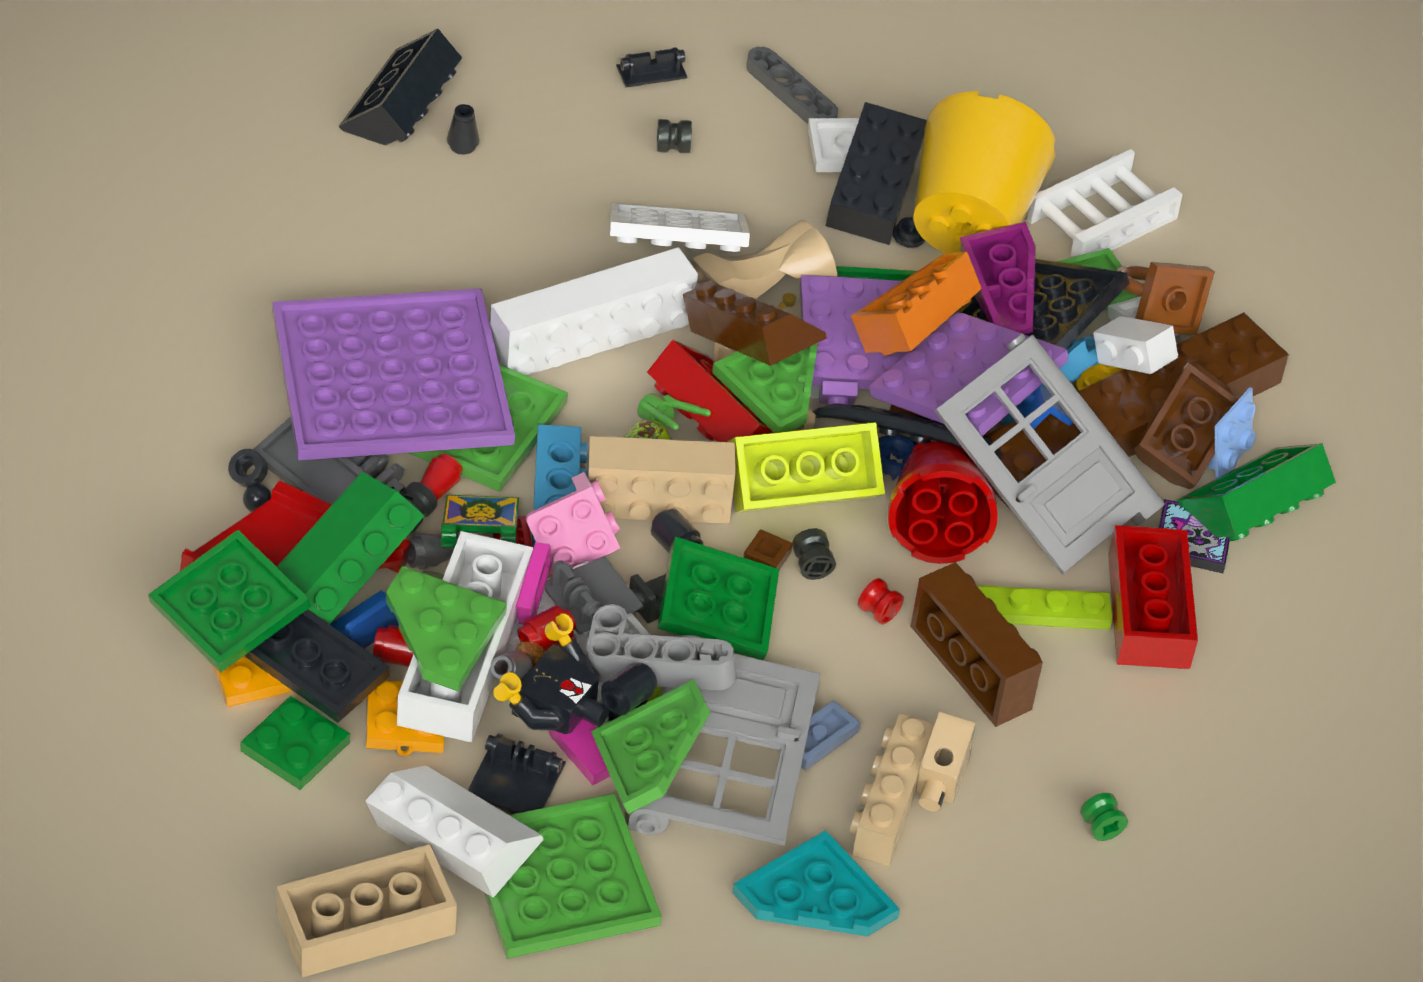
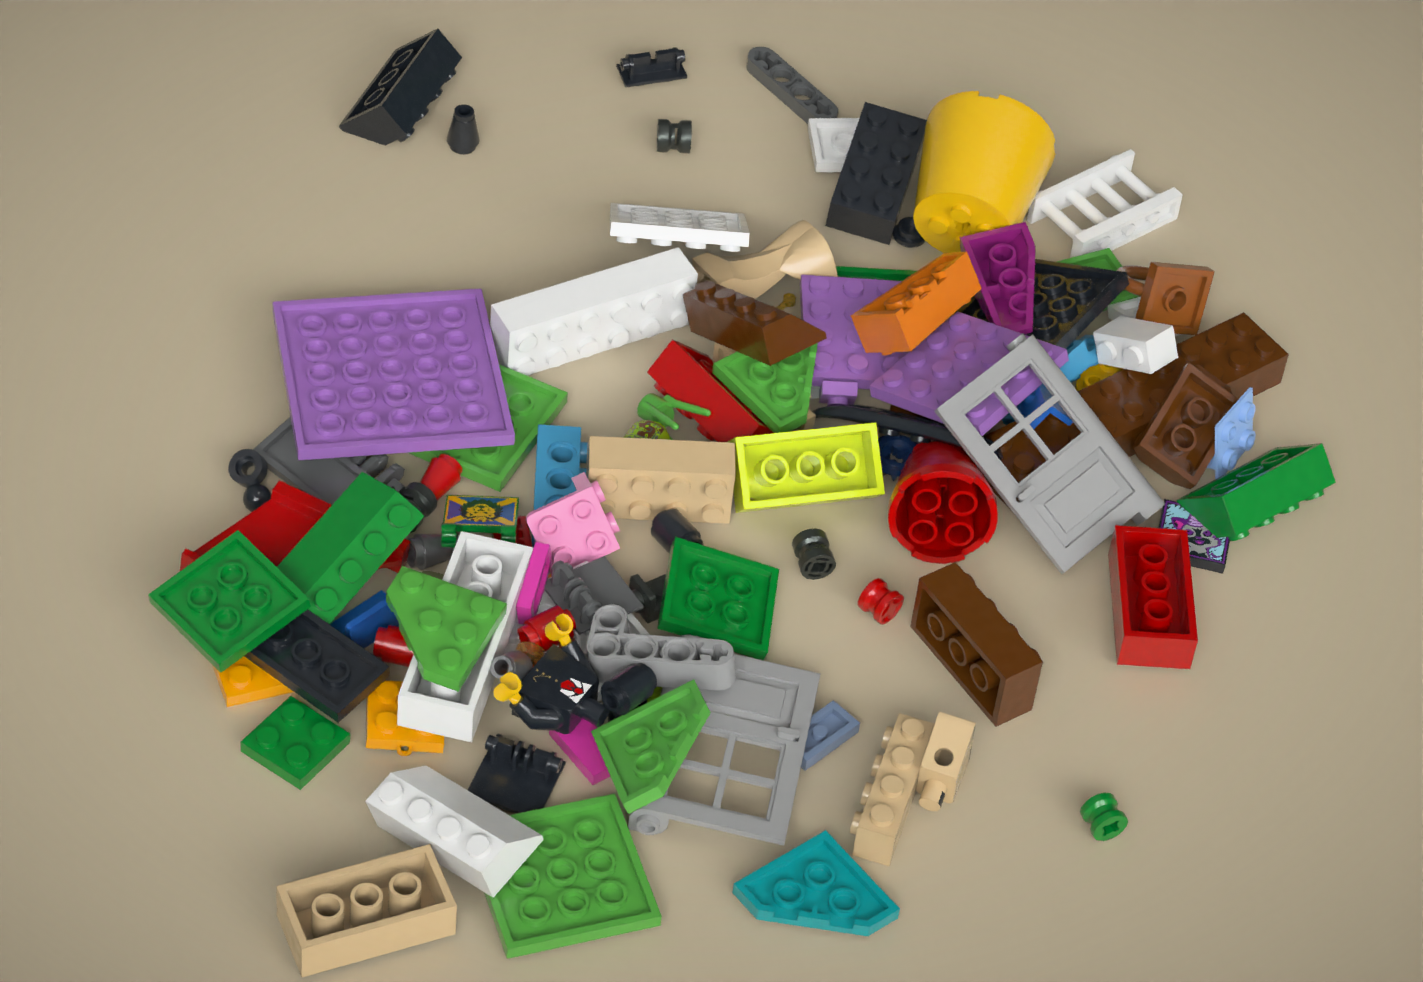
reddish brown plate [743,529,793,570] -> none
lime plate [976,585,1112,630] -> none

